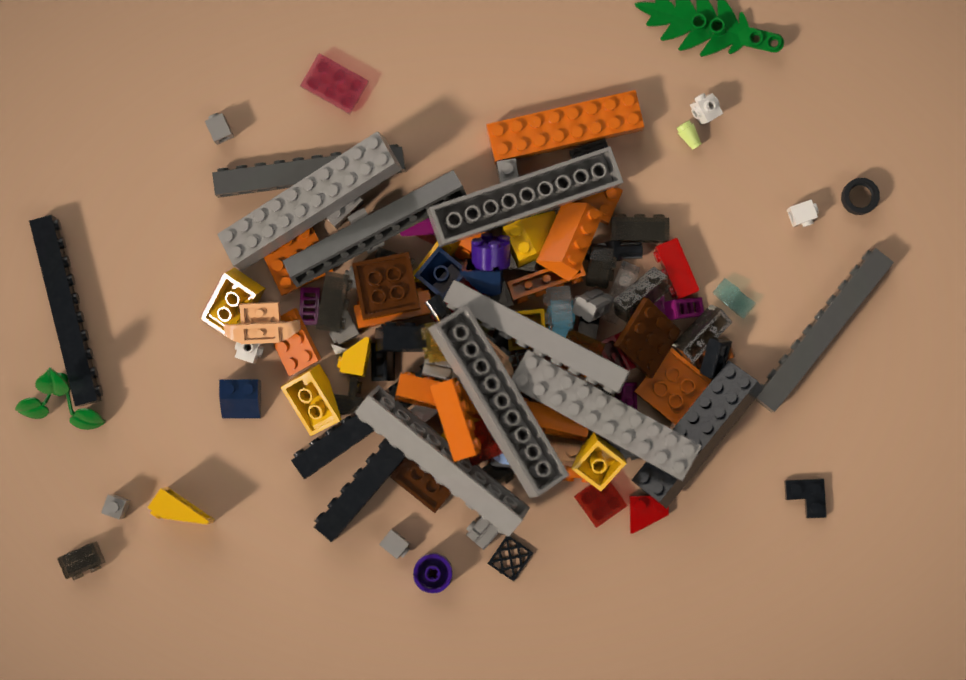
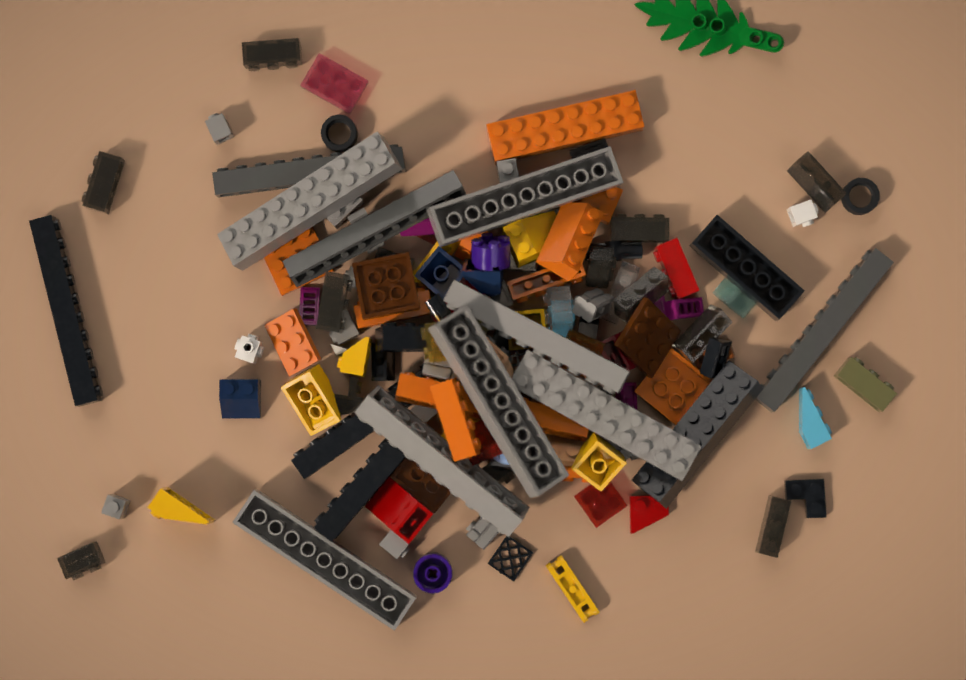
green plant [15,367,106,430] -> none
yellow slope [201,267,266,336] -> none
light nougat plate [224,302,301,344] -> none
yellowish green cone [676,120,702,150] -> none
white brick [690,93,723,125] -> none
none -> clear smoke brick [82,151,125,215]
none -> light grey brick [232,489,417,631]
none -> clear smoke brick [242,38,302,71]
none -> black tyre [321,114,358,152]
none -> red slope [365,477,434,544]
none -> yellow plate [545,555,600,623]
none -> black brick [689,215,805,321]
none -> clear smoke brick [755,496,791,558]
none -> clear smoke brick [787,151,847,213]
none -> medium azure slope [799,387,832,449]
none -> olive brick [834,357,897,412]

